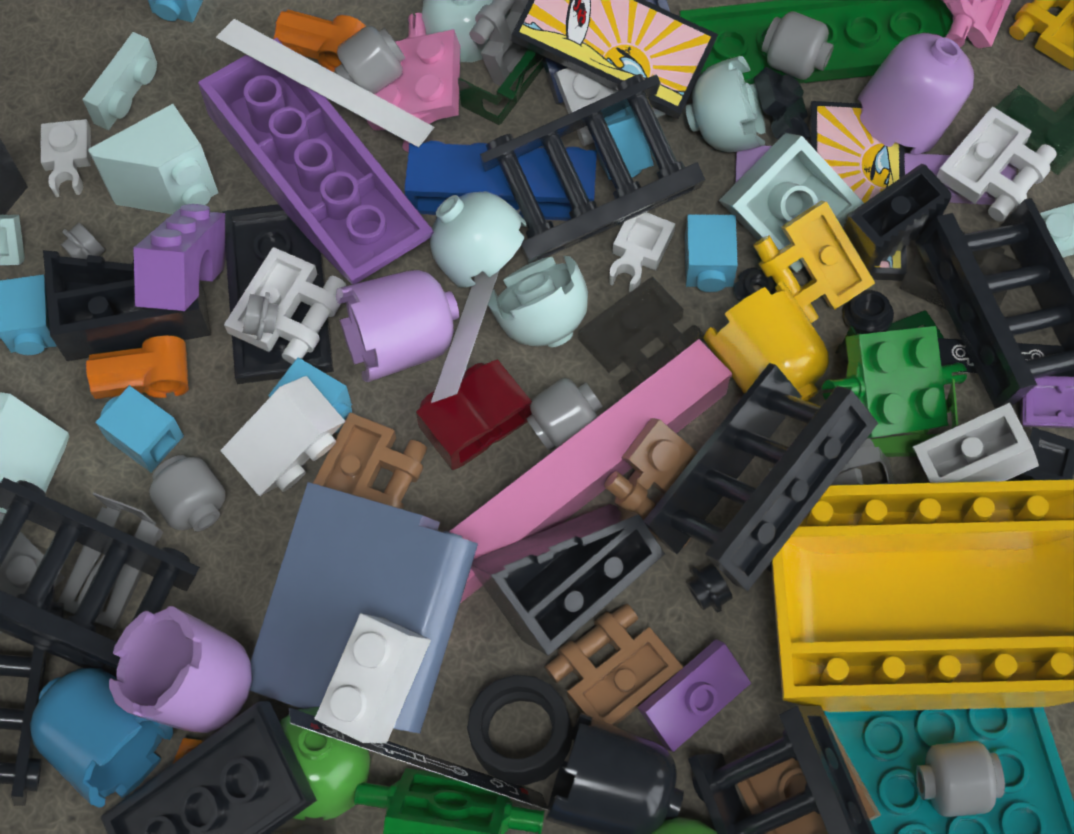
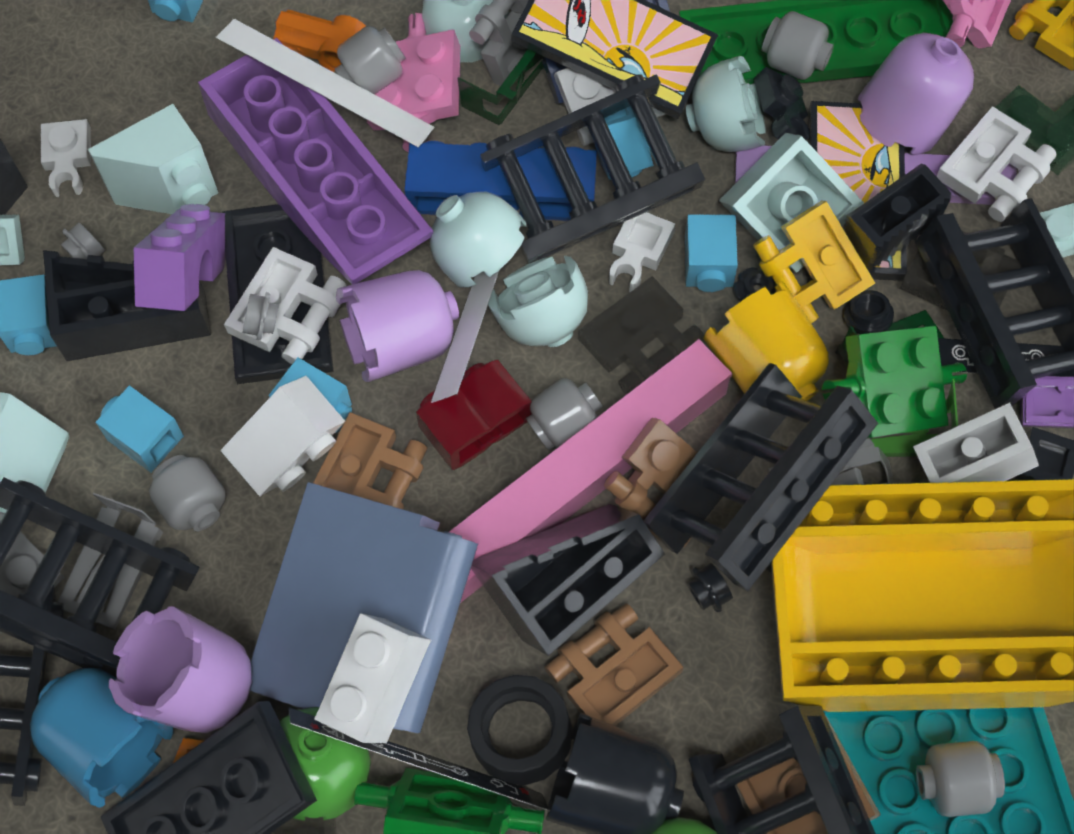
light aqua plate [82,32,158,130] -> none
orange piece [86,335,189,399] -> none
medium lavender plate [637,639,751,752] -> none

